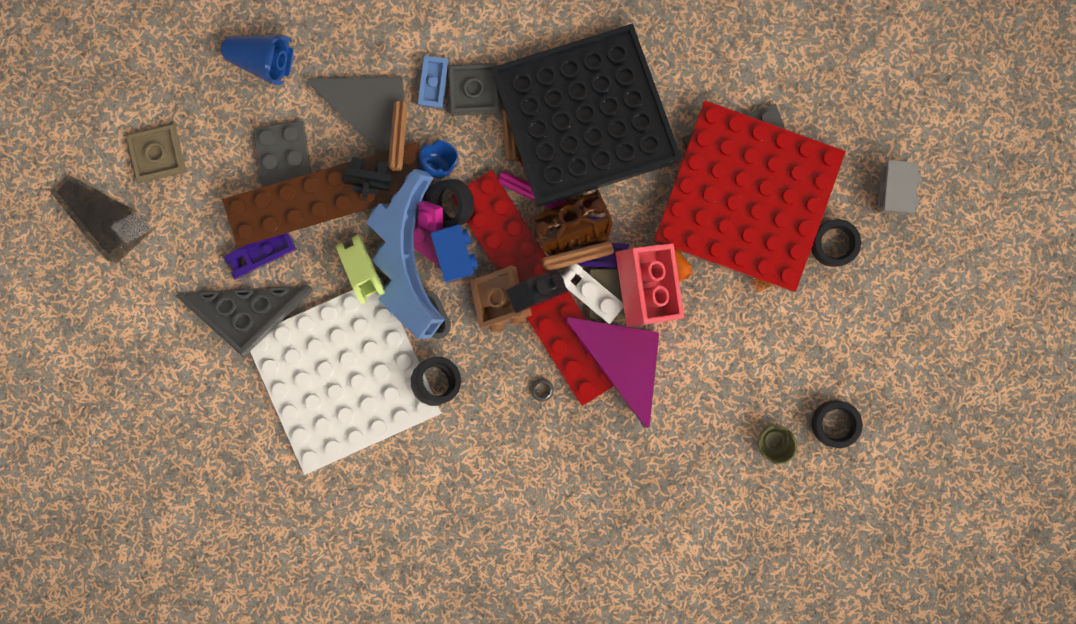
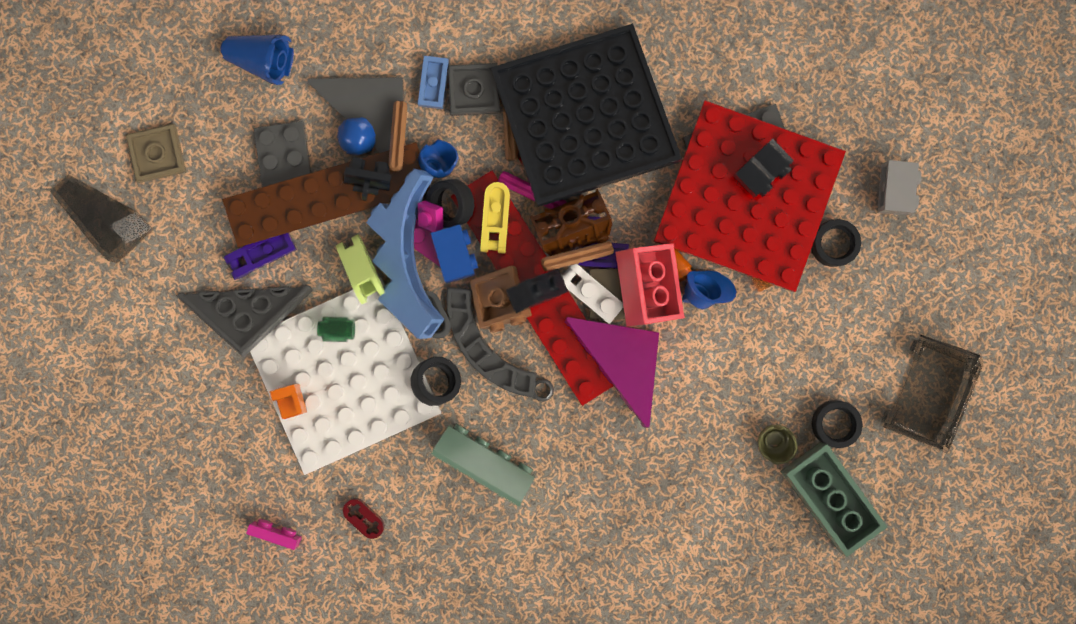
none -> dark pink plate [246,519,302,550]
none -> orange panel [269,384,307,419]
none -> clear green brick [317,316,355,342]
none -> blue hair [337,117,376,155]
none -> dark red beam [343,498,385,539]
none -> sand green slope [431,423,535,507]
none -> dark grey tile [446,287,537,398]
none -> light yellow plate [480,182,510,254]
none -> blue piece [682,271,737,309]
none -> black brick [733,139,794,198]
none -> sand green brick [780,442,887,557]
none -> clear smoke windscreen [882,334,984,454]

